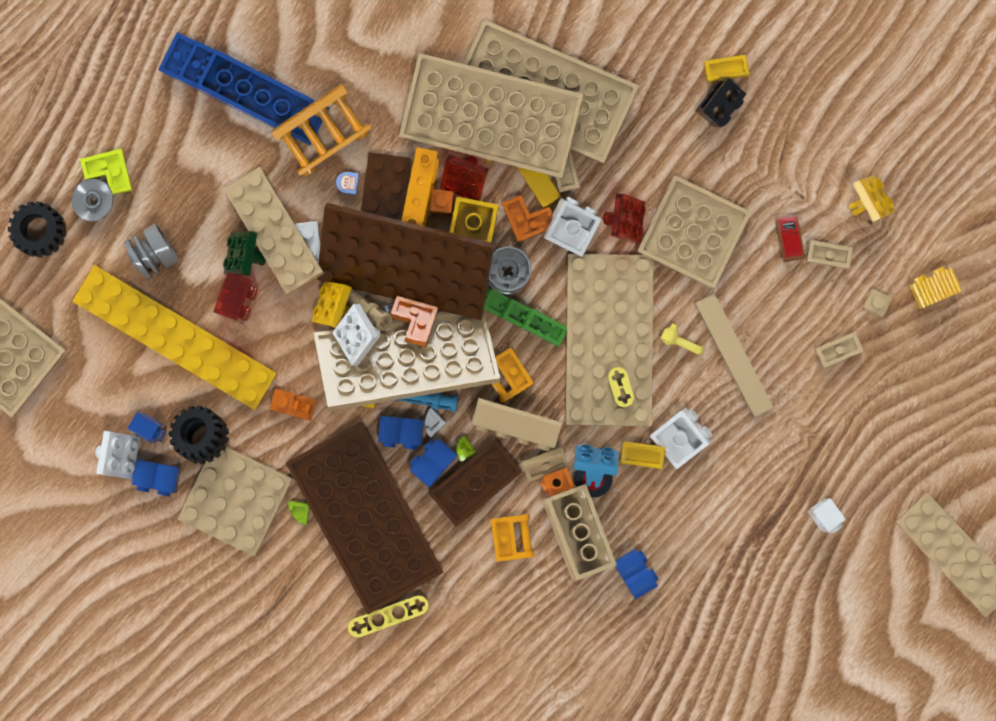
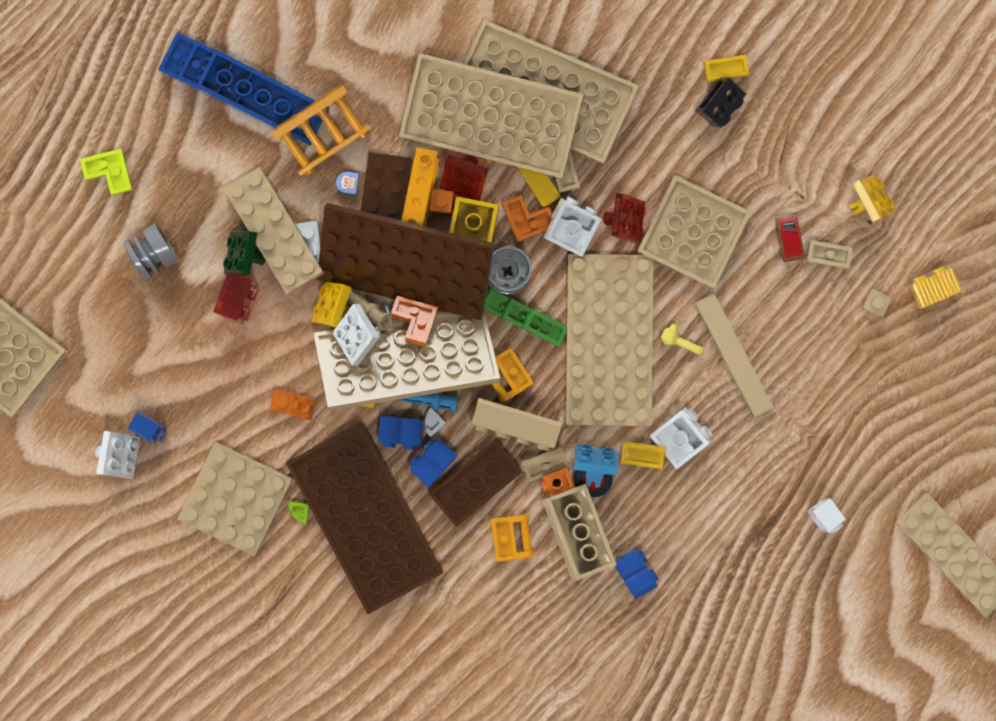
black tyre [8,201,66,258] -> none
light grey dish [72,179,113,221] -> none
yellow plate [72,265,277,411] -> none
blue brick [132,459,182,497] -> none
black tyre [169,405,229,464] -> none
light yellow beam [348,595,429,638] -> none
lime tile [456,435,476,461] -> none
light yellow beam [608,367,634,408] -> none
tan plate [815,332,864,369] -> none

